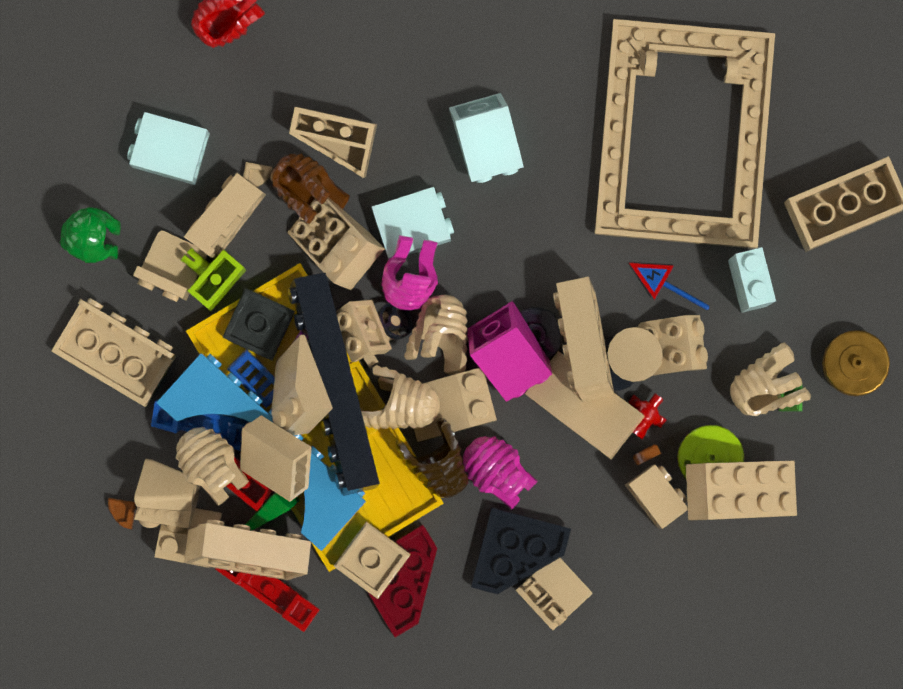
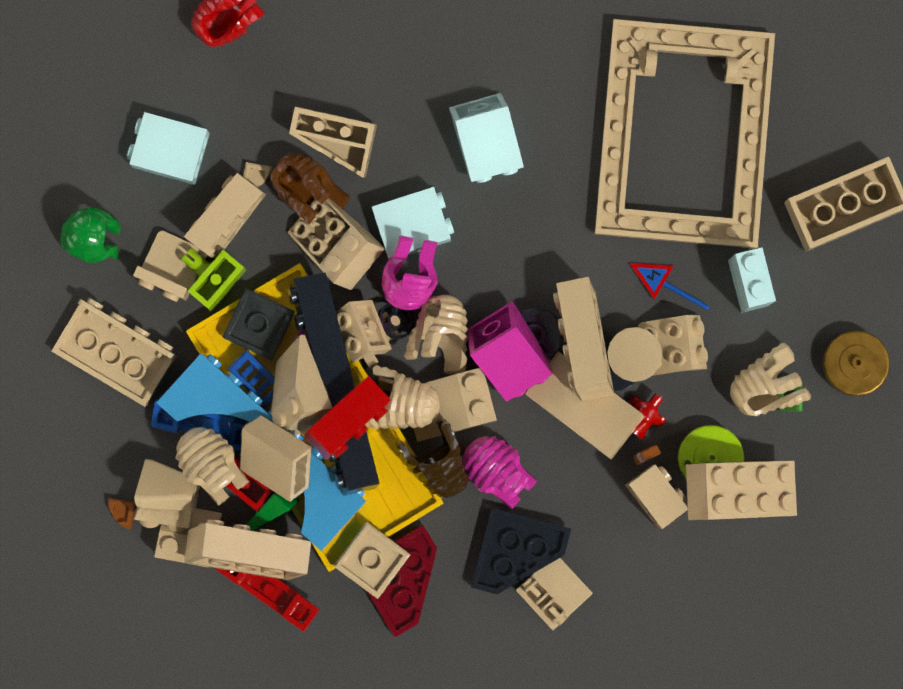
none -> red brick [304,376,391,461]

